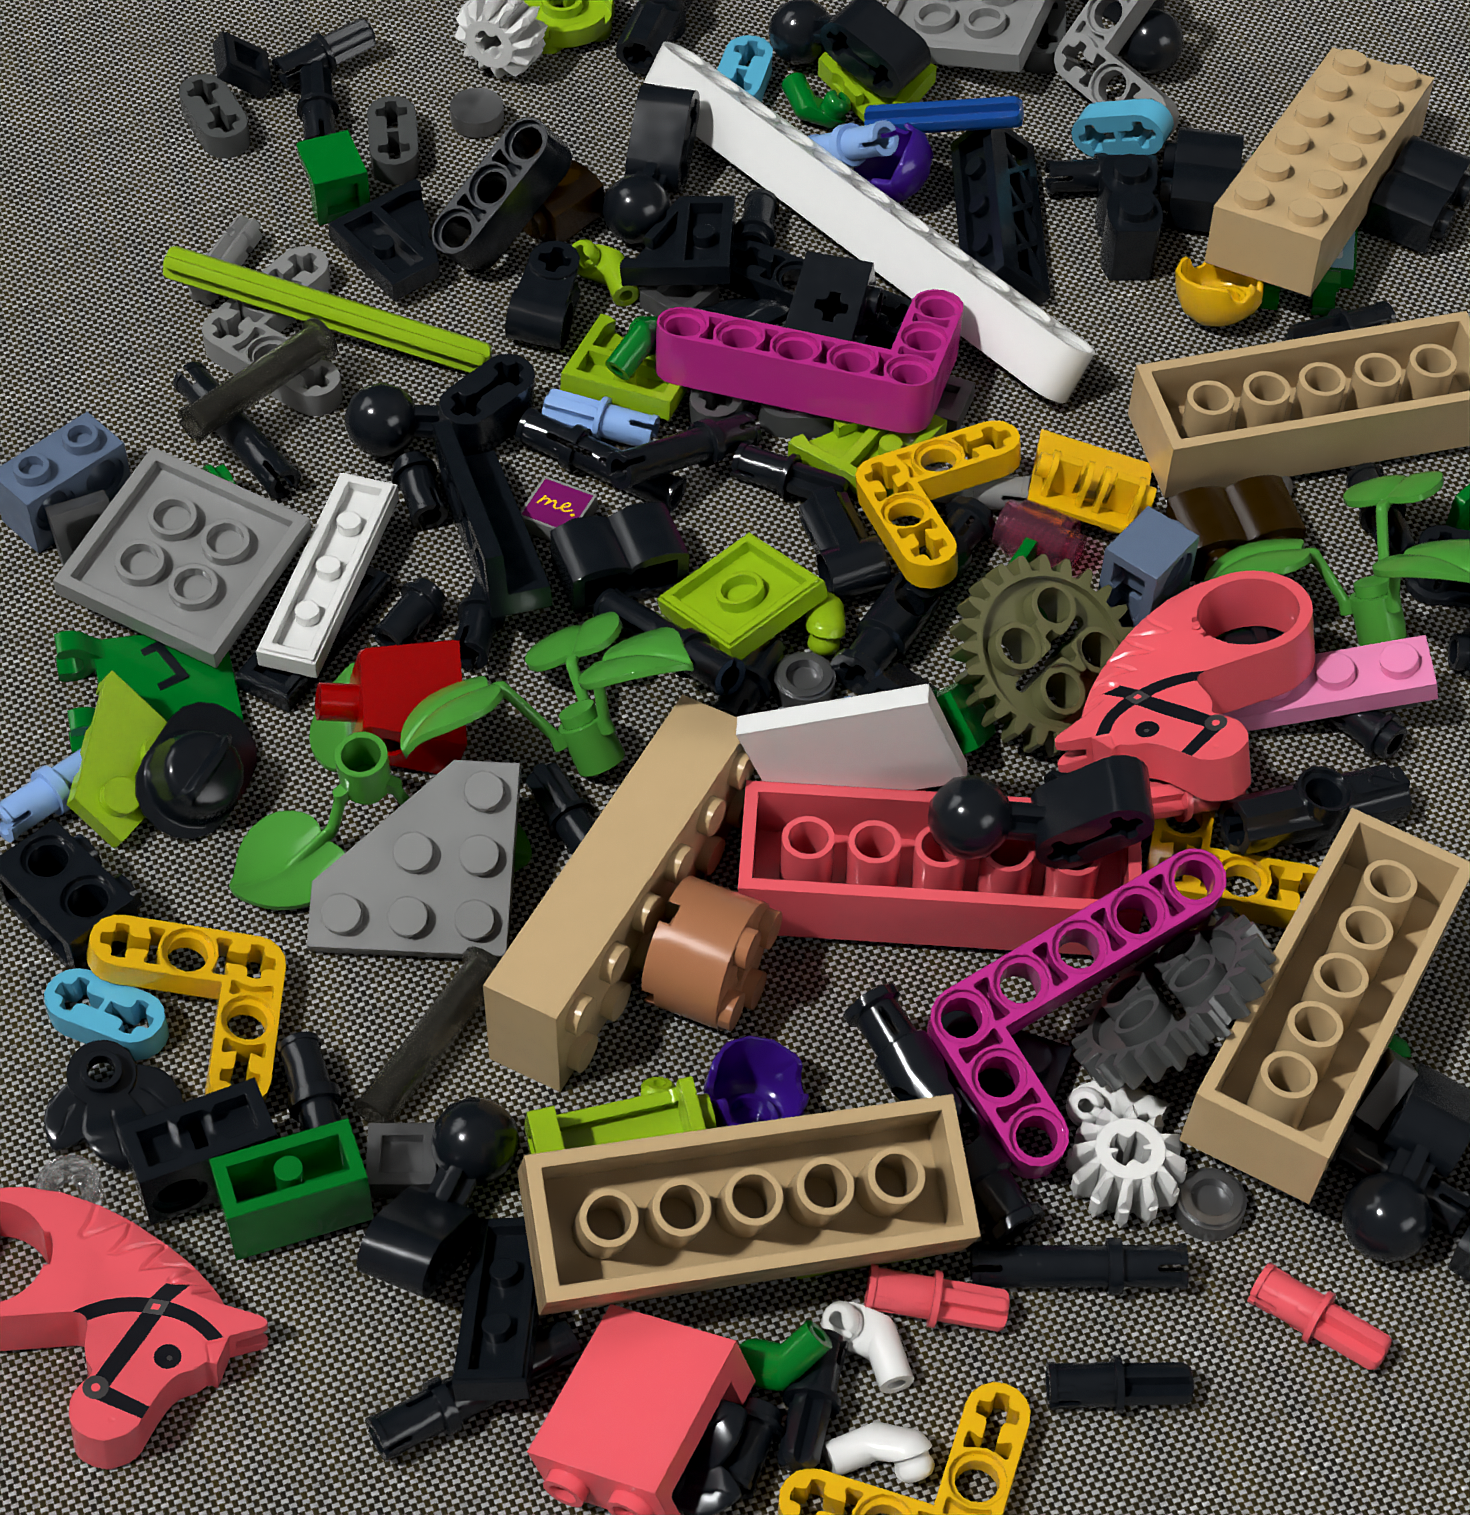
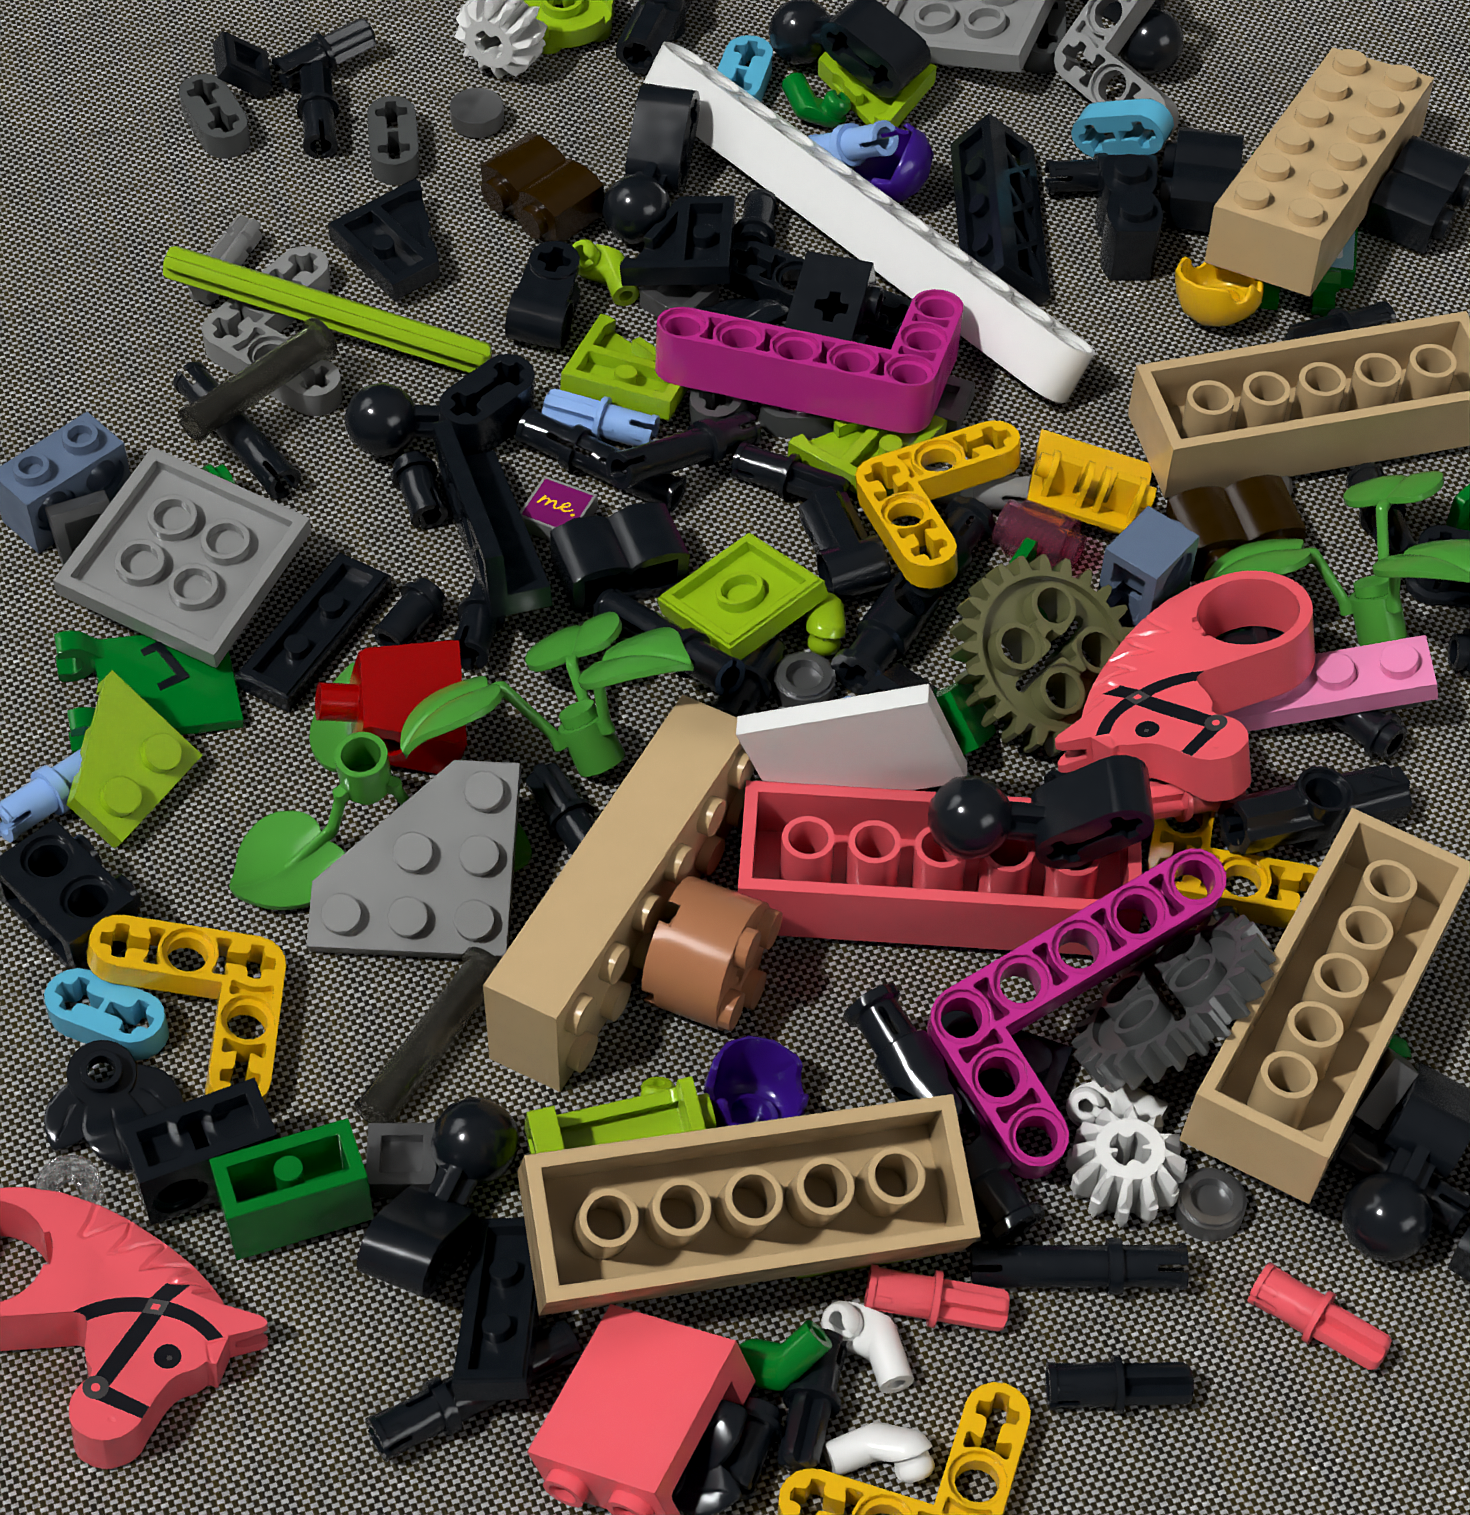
black piece [135,702,257,839] -> none
white tile [256,473,399,678] -> none
black pin [277,1031,343,1131] -> none
green panel [296,130,370,226] -> none
black beam [431,117,572,273] -> none
green arm [605,316,658,380] -> none
blue axle [864,96,1024,133] -> none

